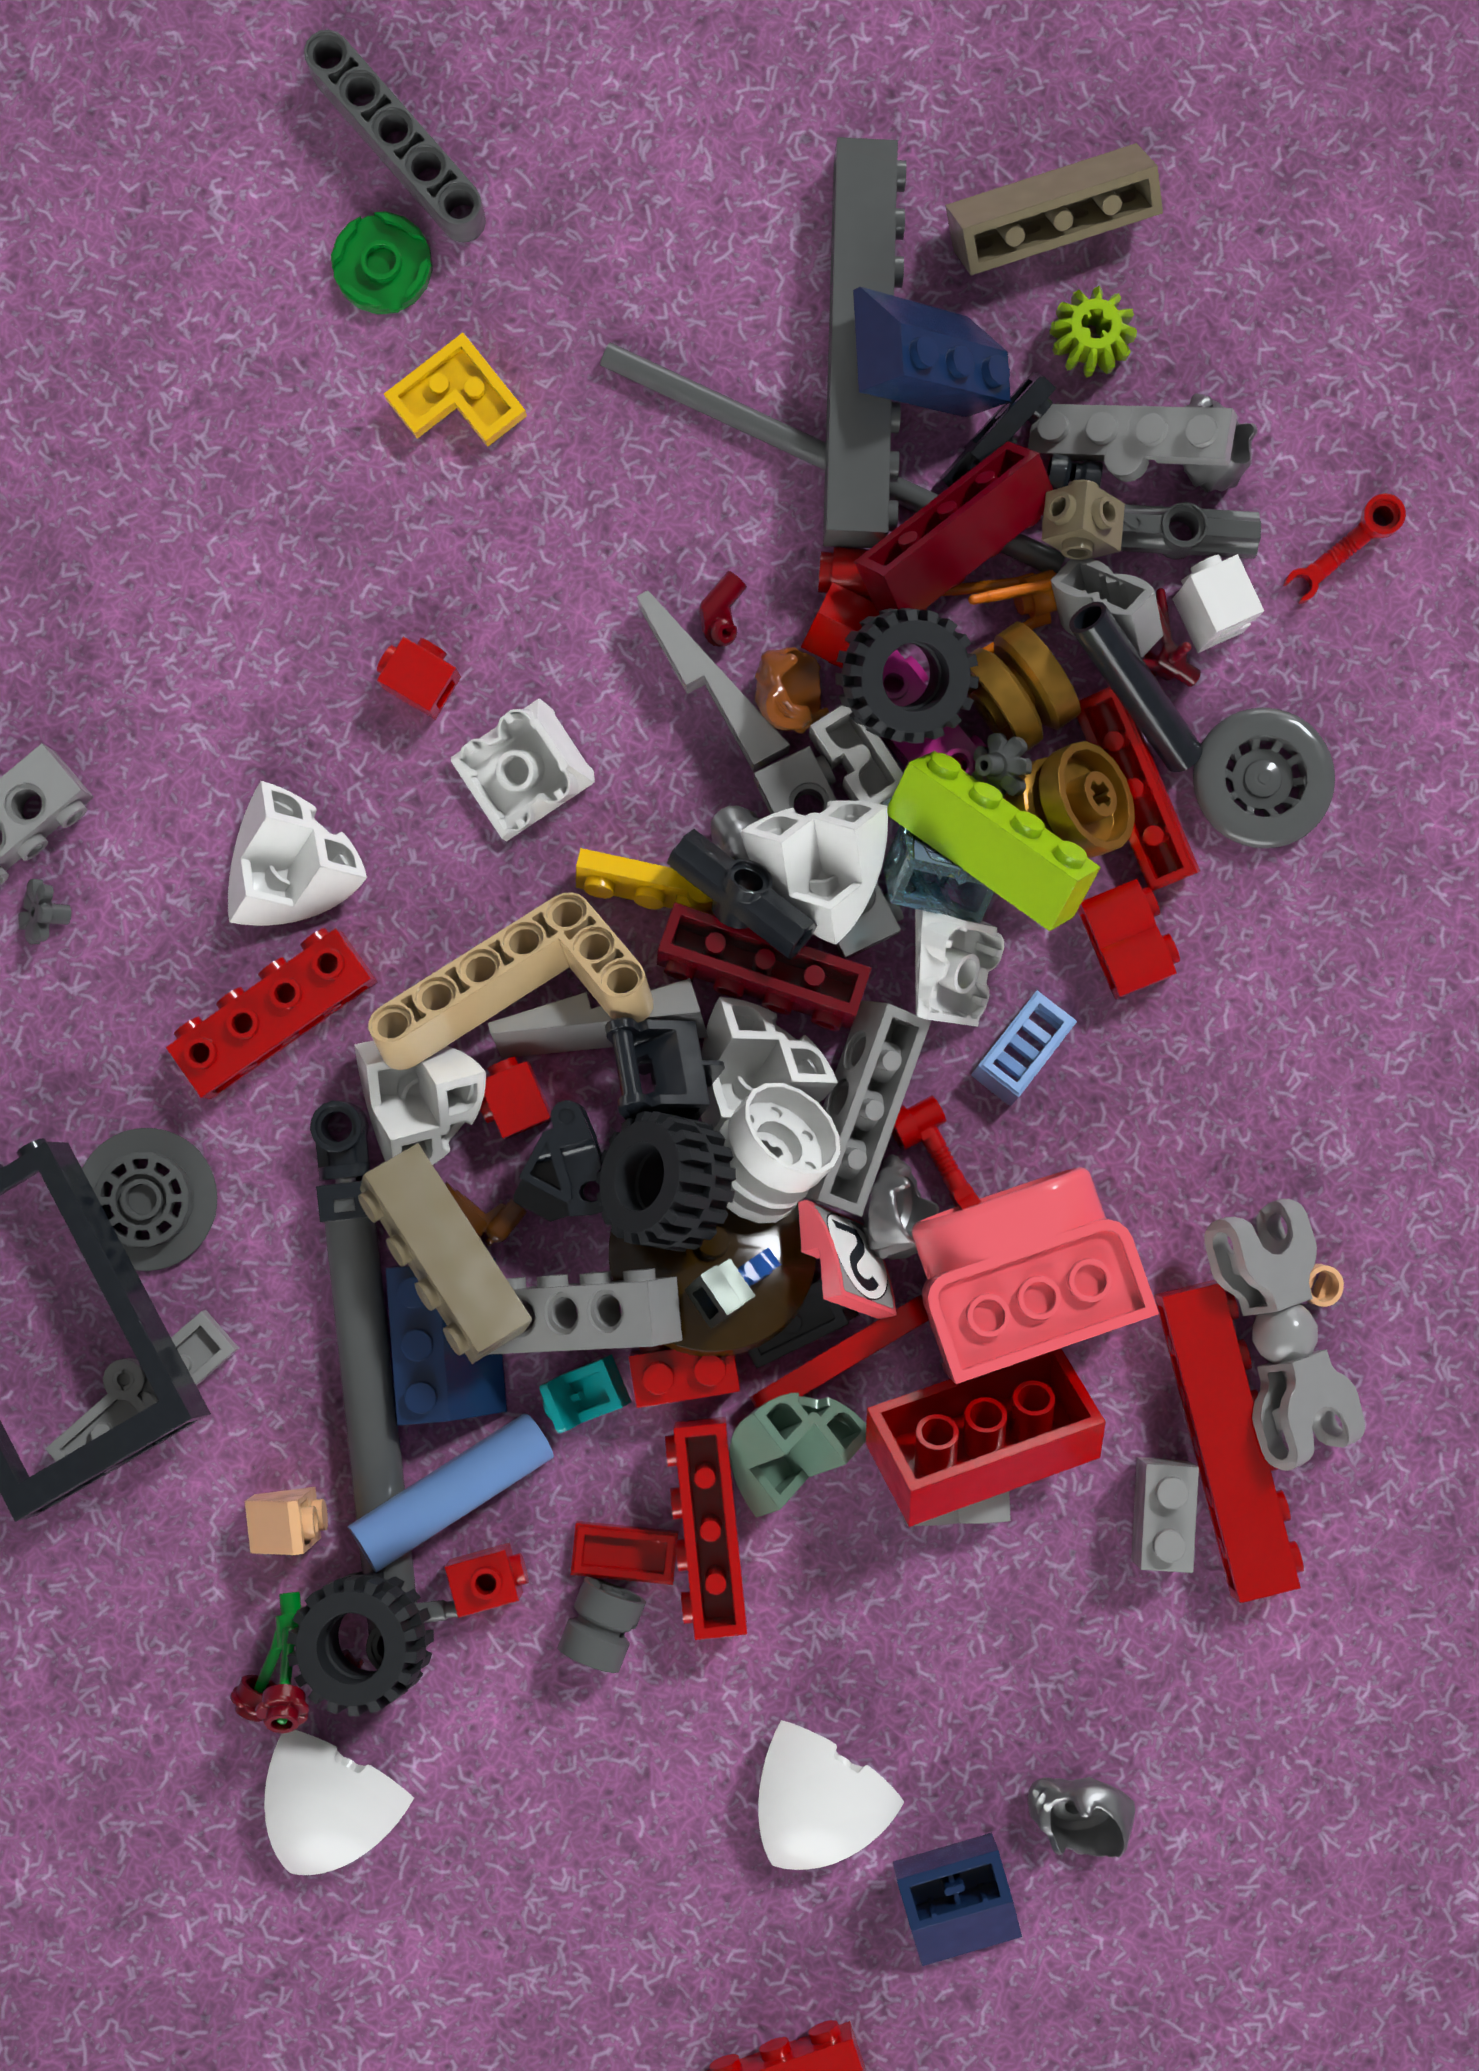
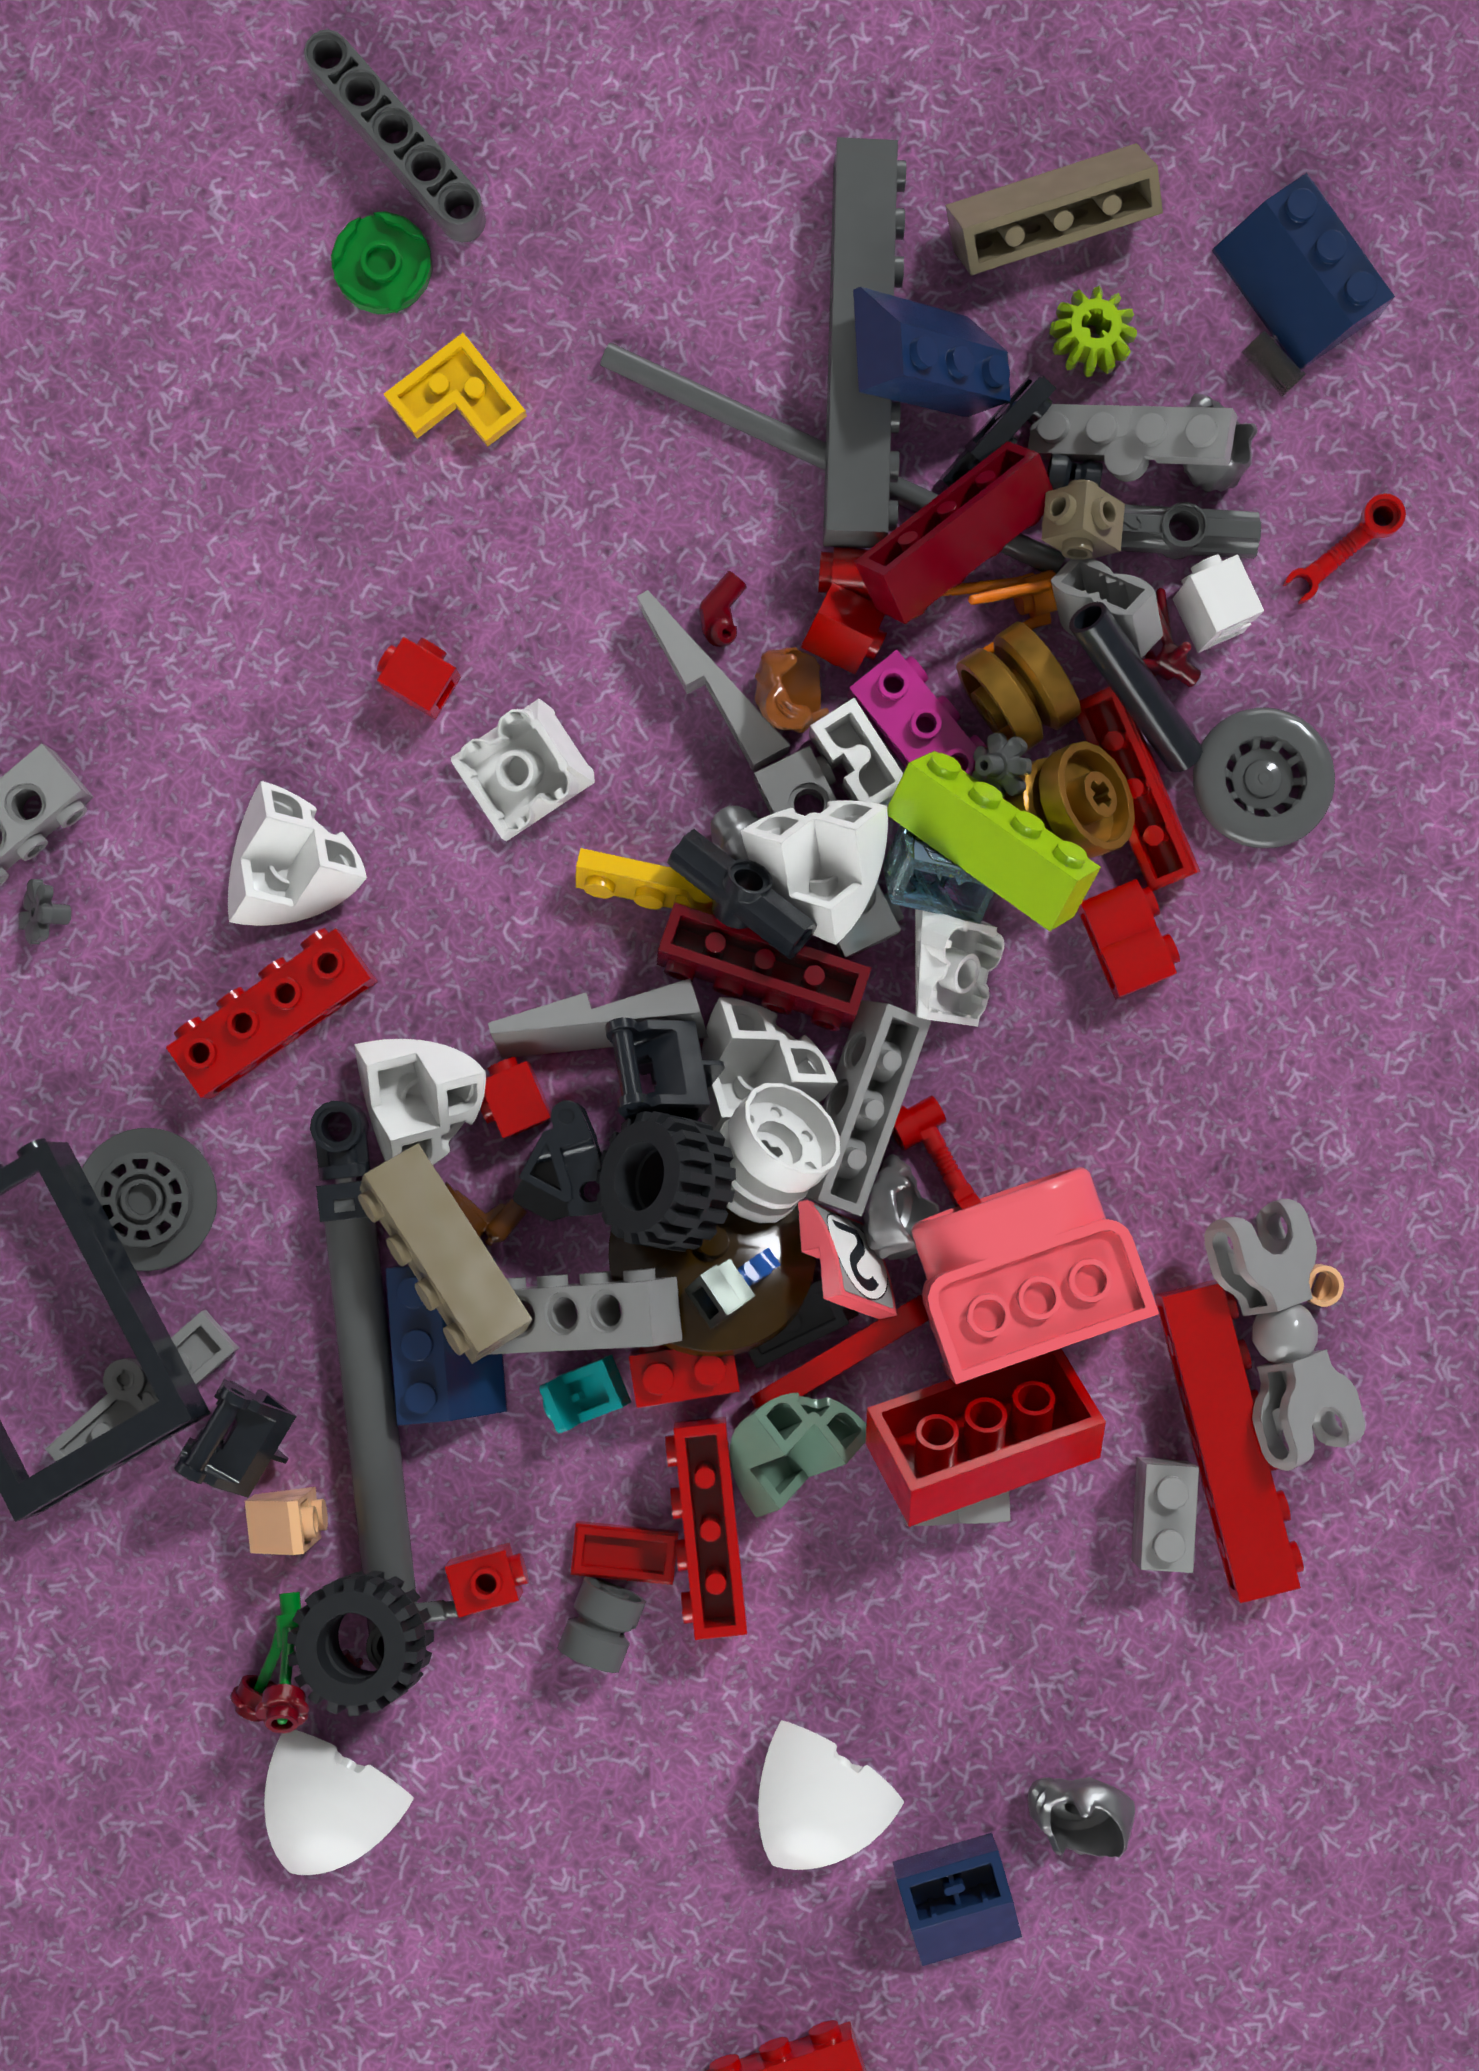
medium blue brick [347,1413,554,1573] -> none
tan beam [368,892,654,1070] -> none
black tyre [835,608,979,744] -> none
light blue slope [971,990,1077,1106] -> none
none -> black piece [174,1379,297,1498]
none -> dark blue slope [1212,172,1395,372]
none -> clear smoke pin [1241,330,1306,397]

